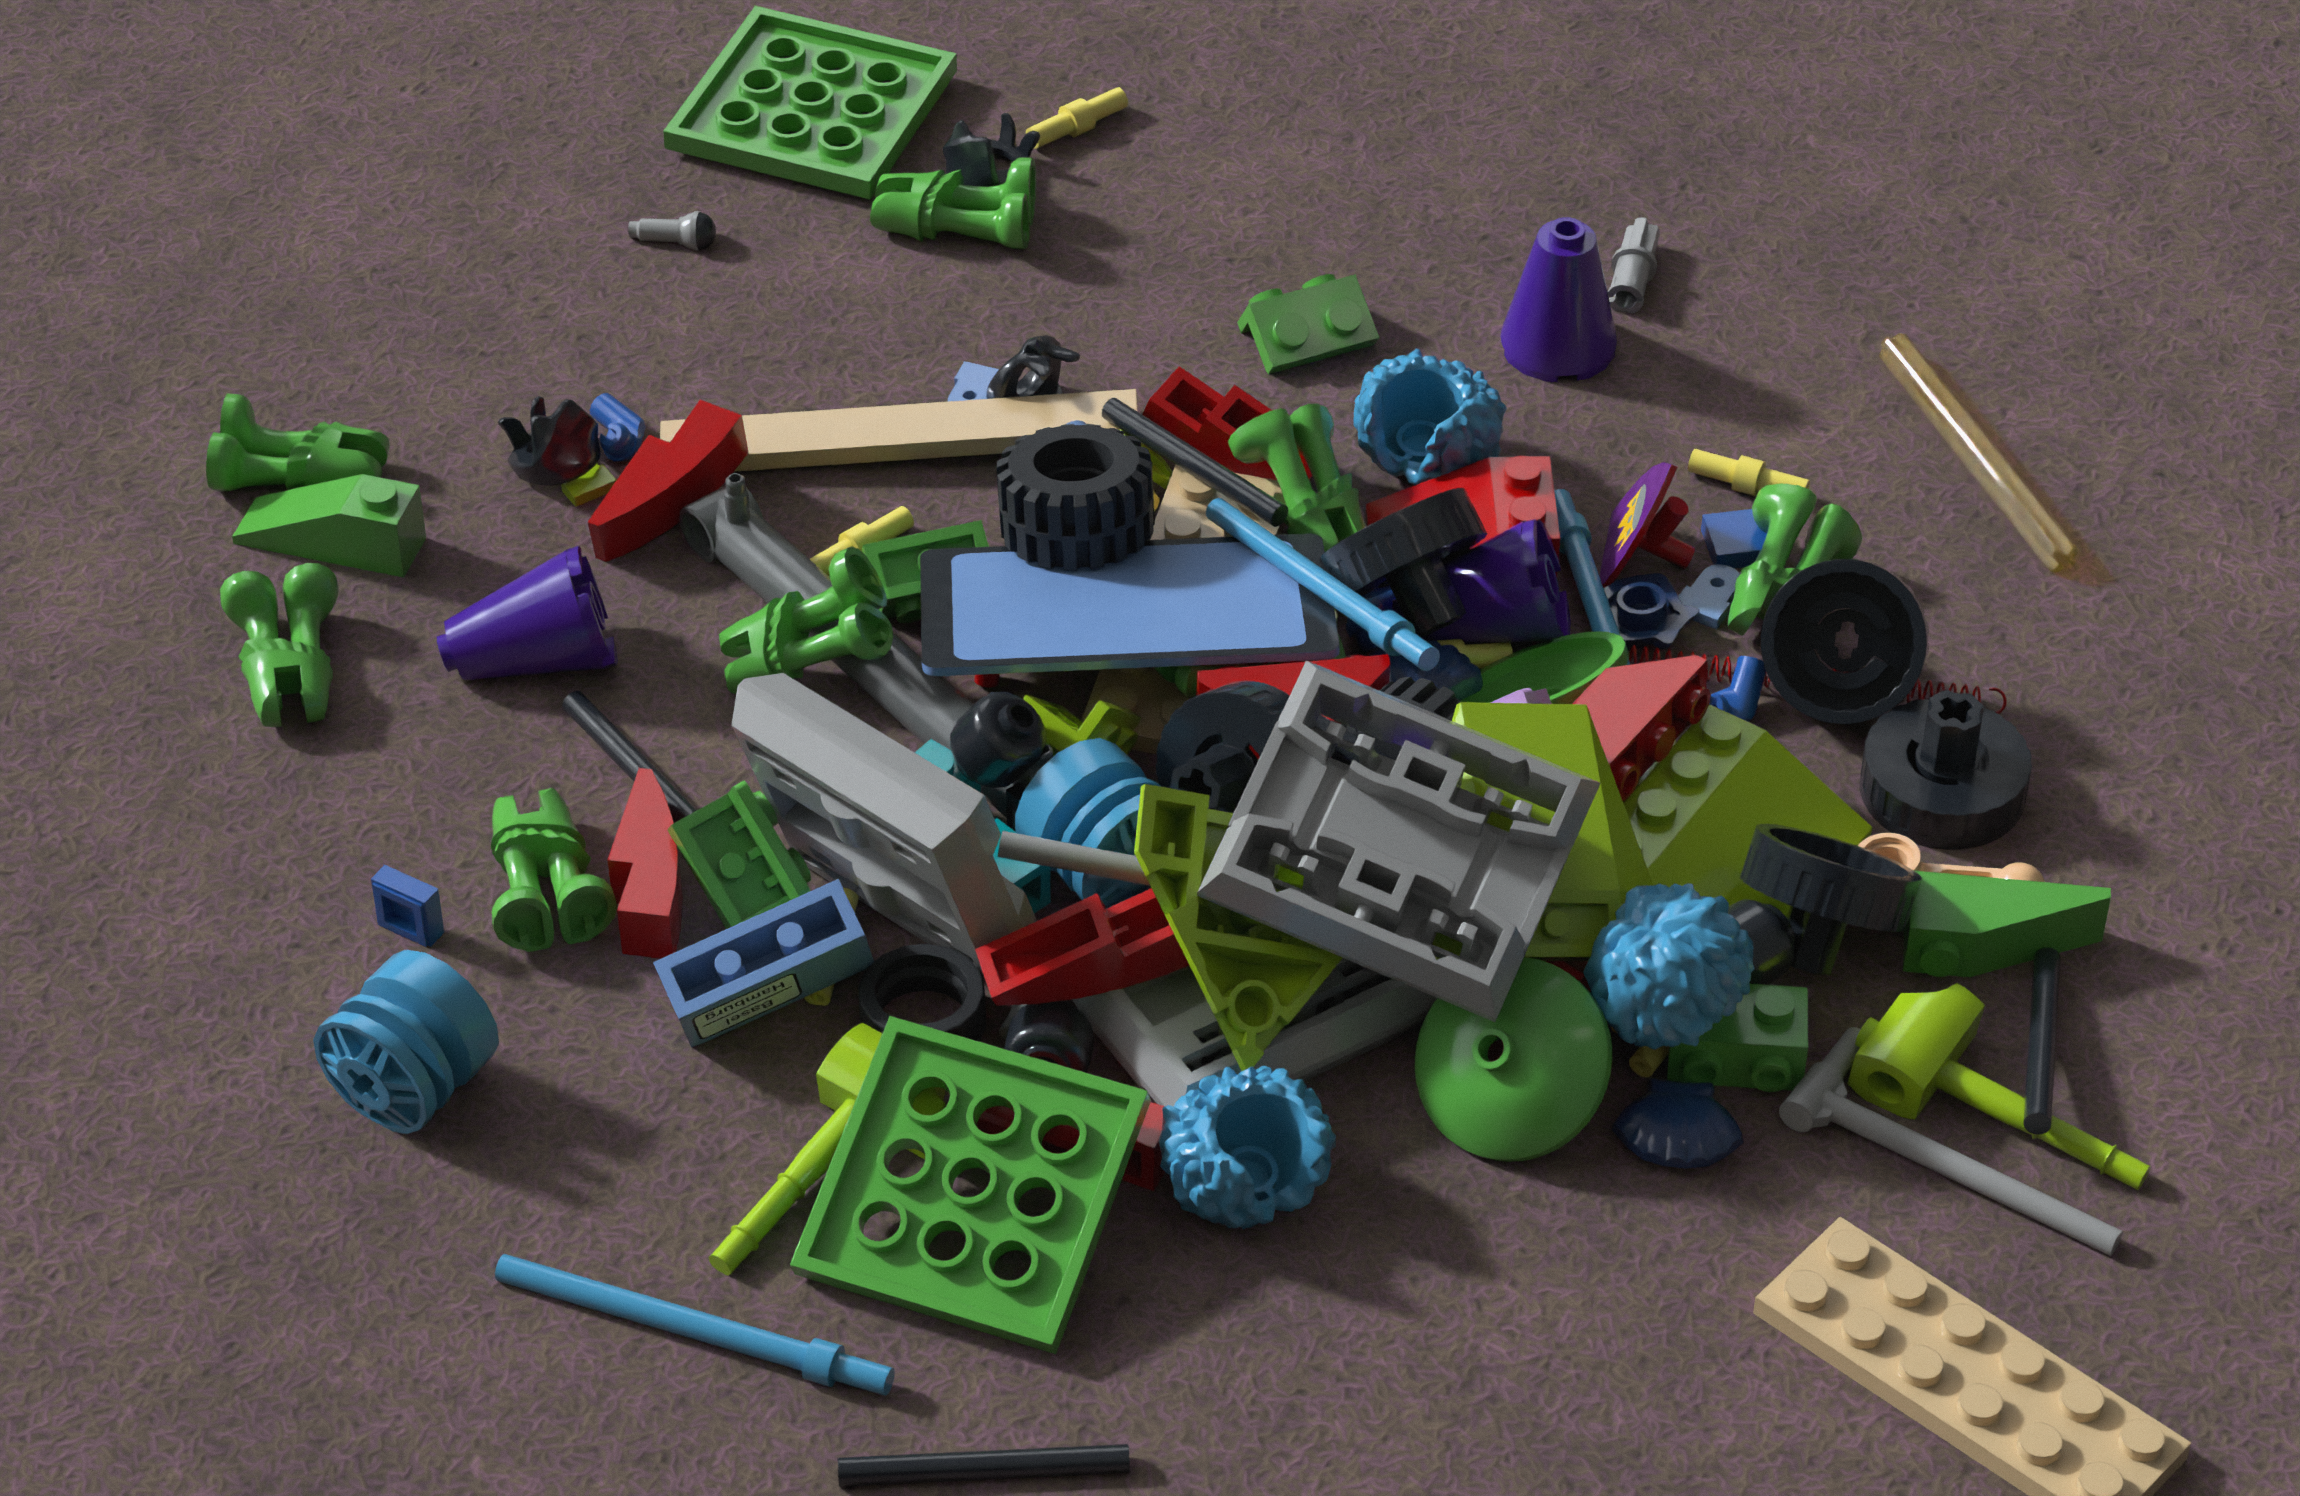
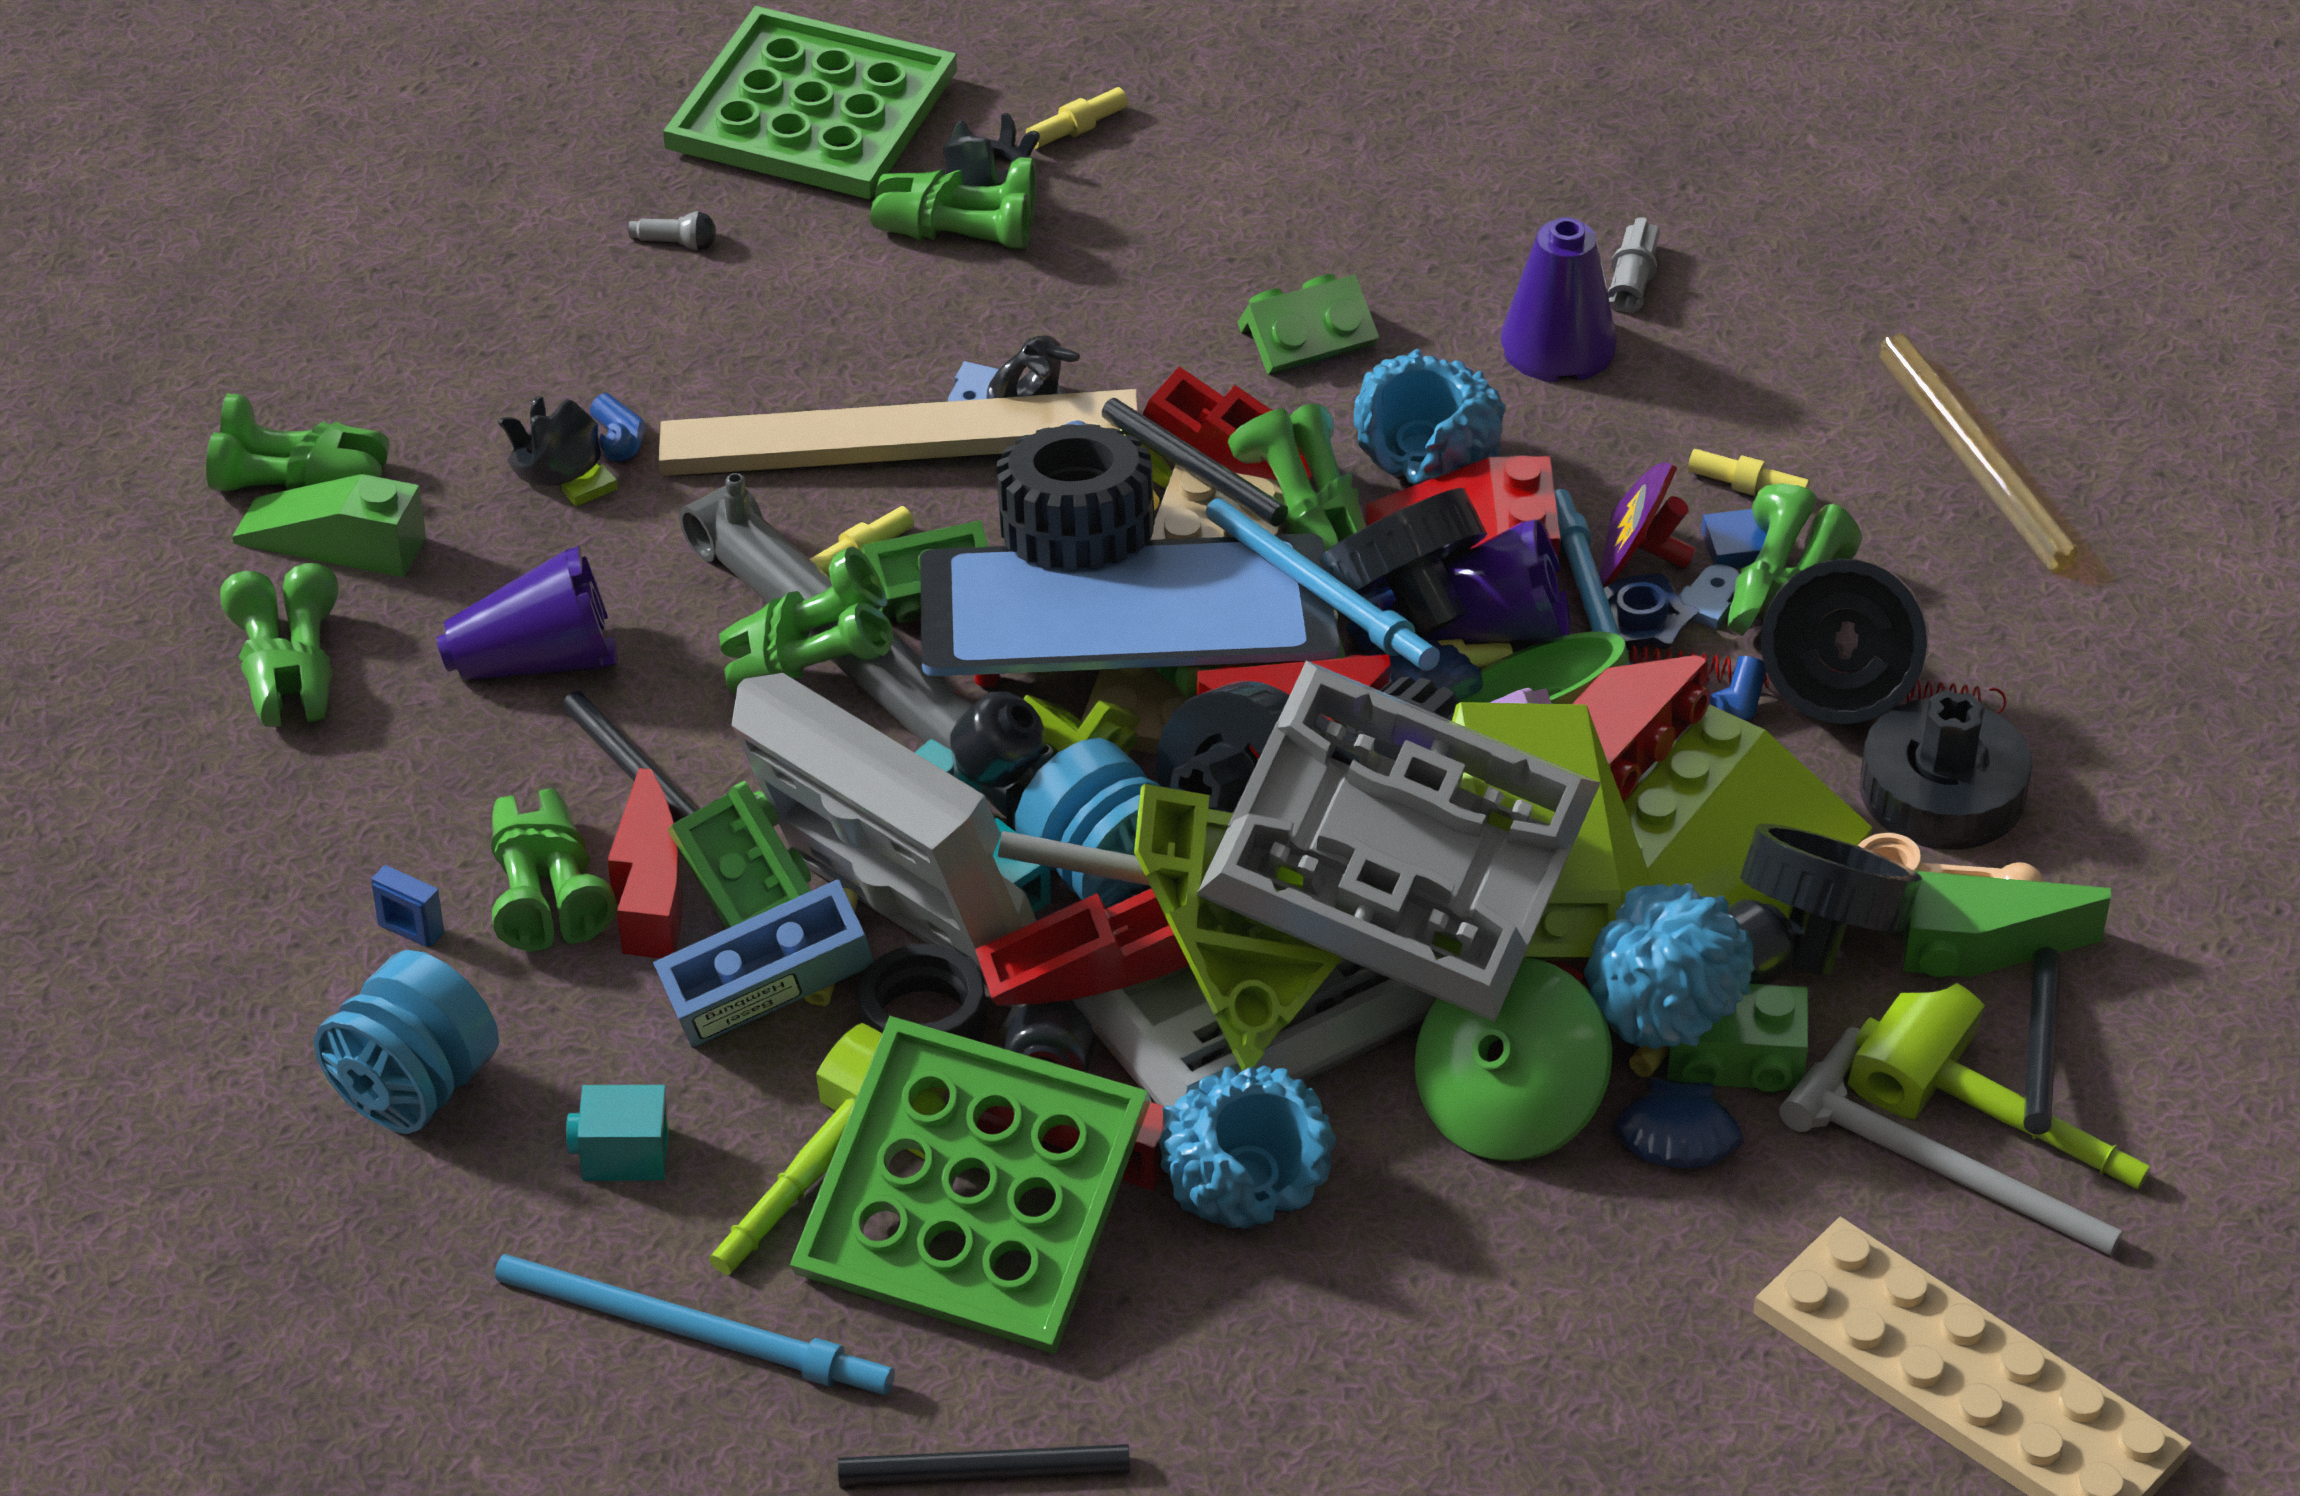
red slope [588,399,749,562] -> none
none -> teal brick [566,1085,669,1181]

